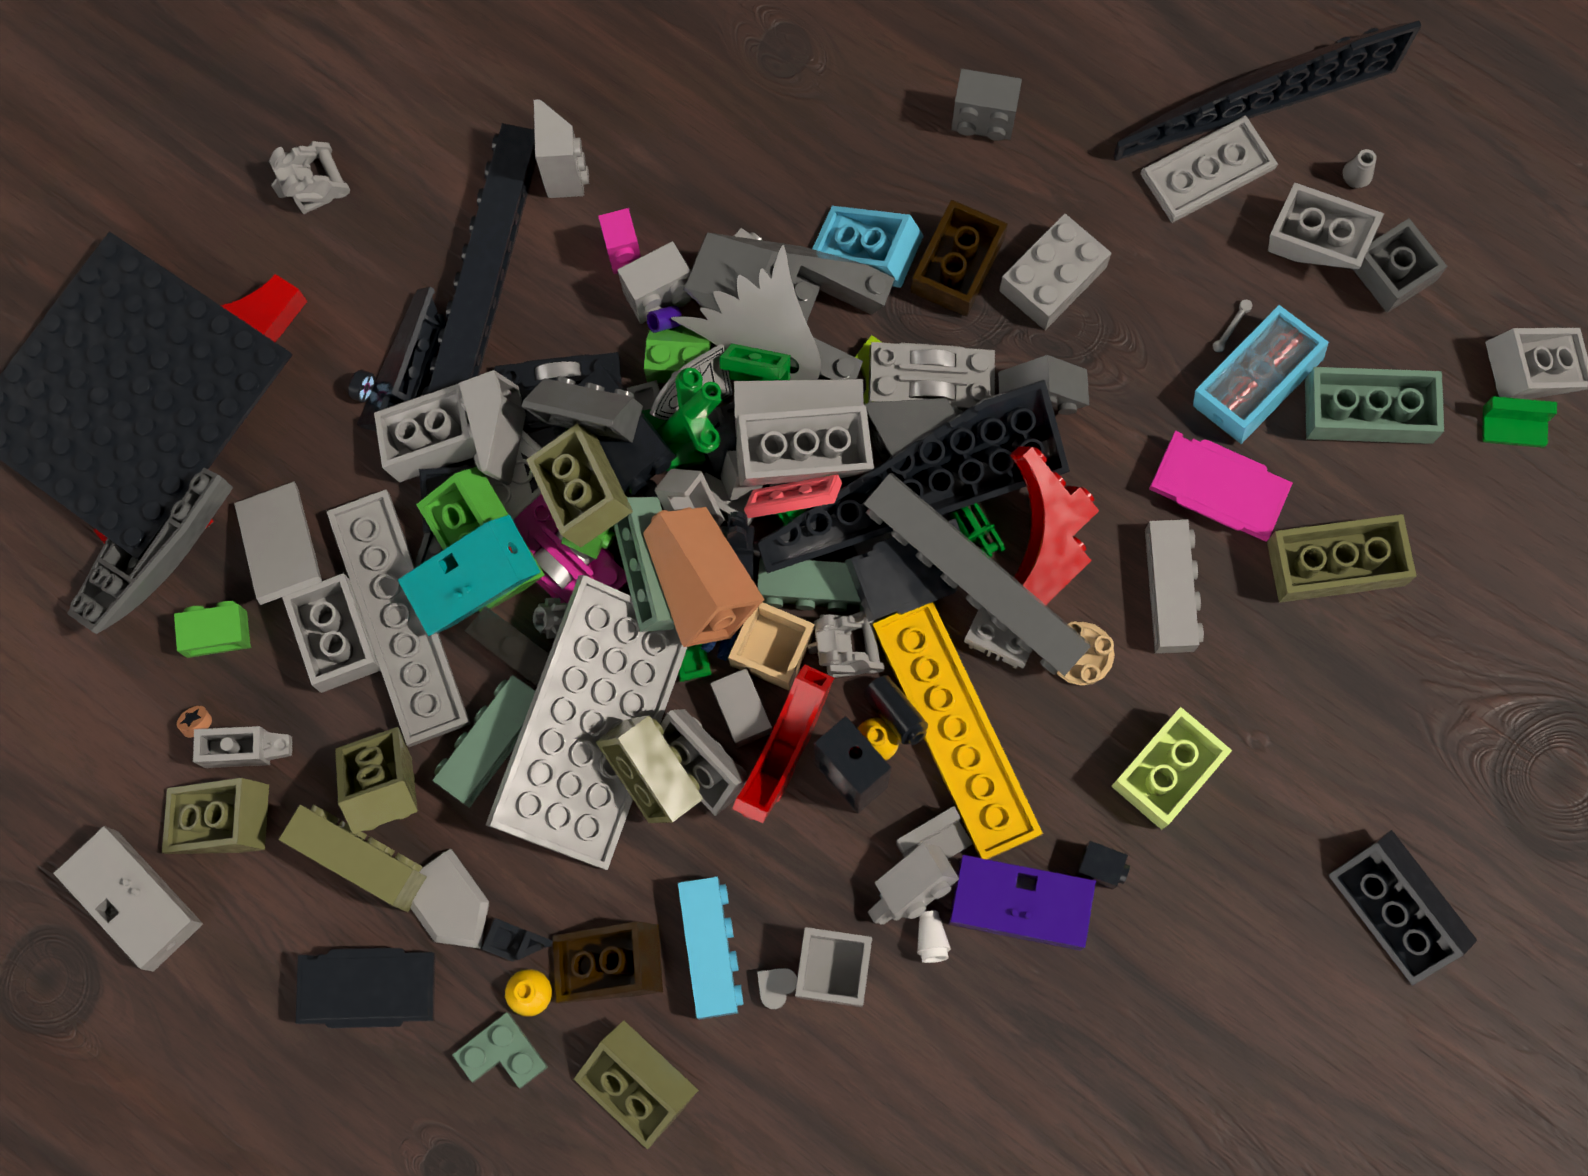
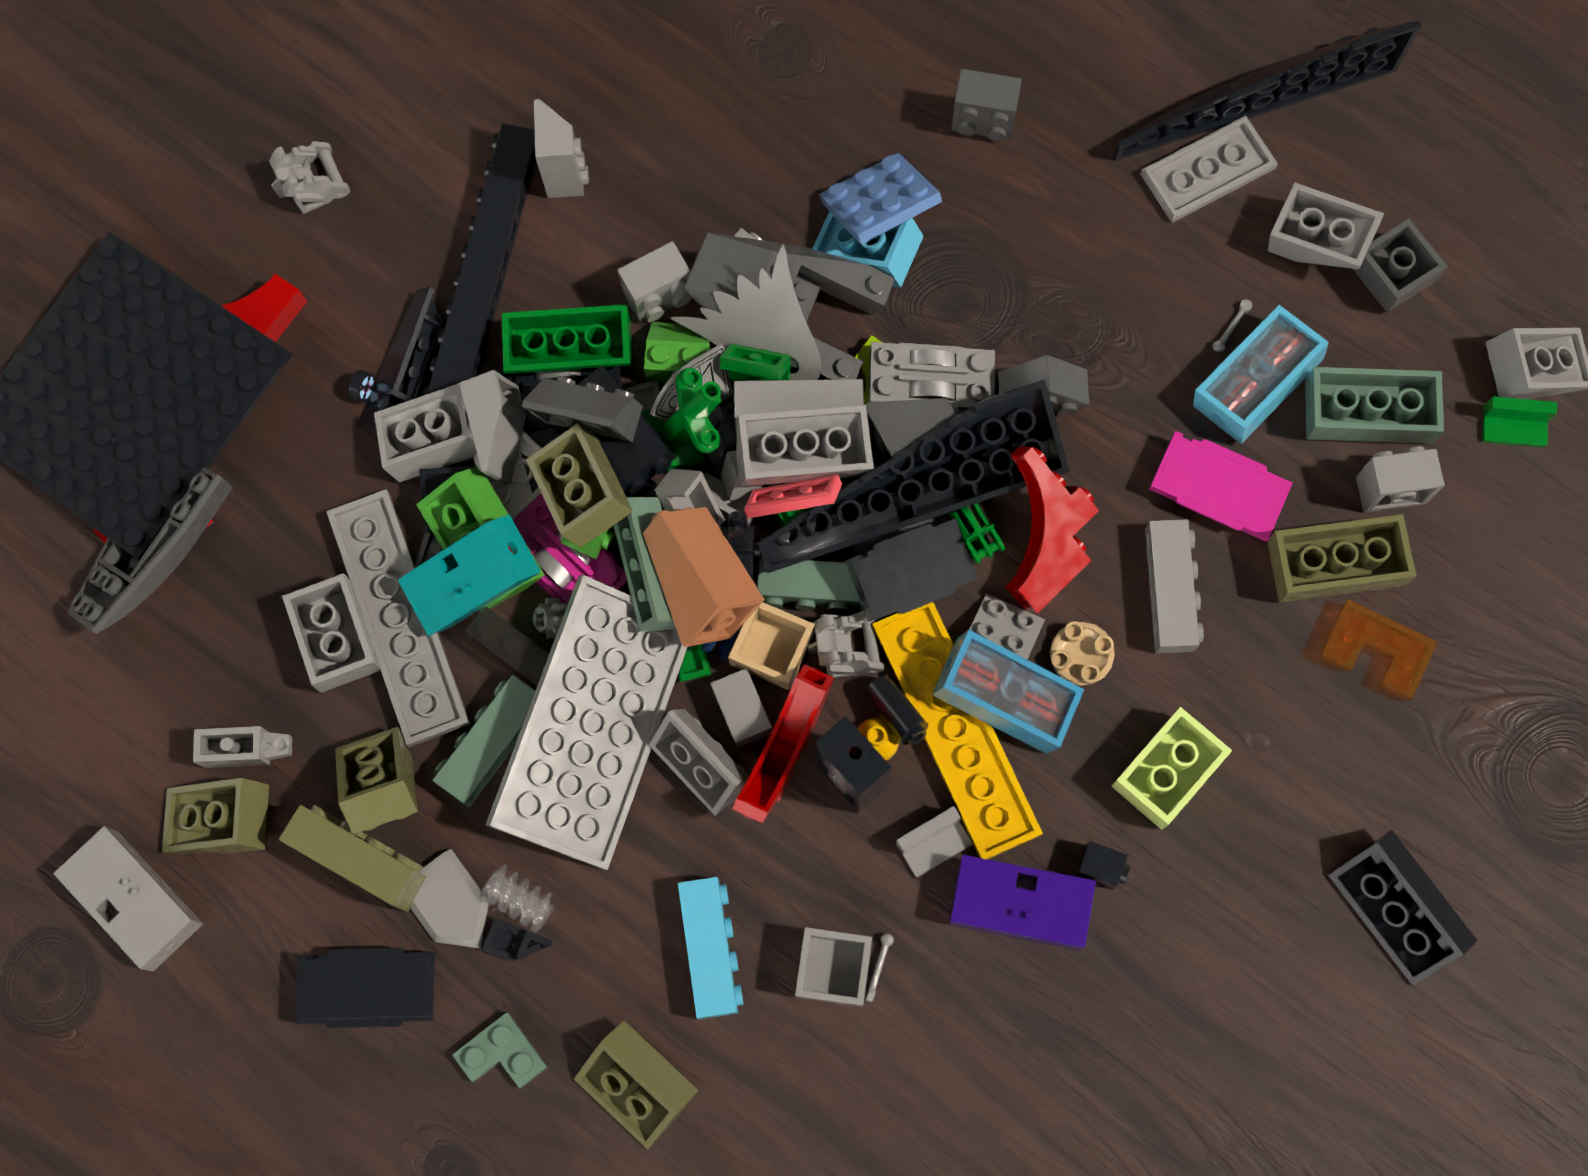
bright green piece [174,601,251,658] -> none
nougat tile [177,706,212,738] -> none
light grey tile [234,482,322,605] -> none
yellow brick [505,969,552,1017] -> none
dark brown slope [553,921,663,1003] -> none
brick [595,715,703,823] -> none
dark pink brick [598,208,641,274] -> none
dark purple hinge [647,305,682,333] -> none
light grey tile [757,968,797,1010] -> none
dark grey brick [864,473,1091,676] -> none
light grey hinge [868,842,959,924] -> none
dark brown brick [911,200,1008,317] -> none
white cone [917,911,951,963] -> none
light grey brick [999,214,1111,330] -> none
light grey cone [1343,149,1376,188] -> none
none -> clear piece [480,864,555,933]
none -> green slope [502,304,632,374]
none -> medium blue plate [819,153,942,244]
none -> light grey hinge [864,933,894,1002]
none -> brick [932,630,1084,754]
none -> clear orange plate [1319,599,1438,701]
none -> light grey brick [1356,446,1445,513]

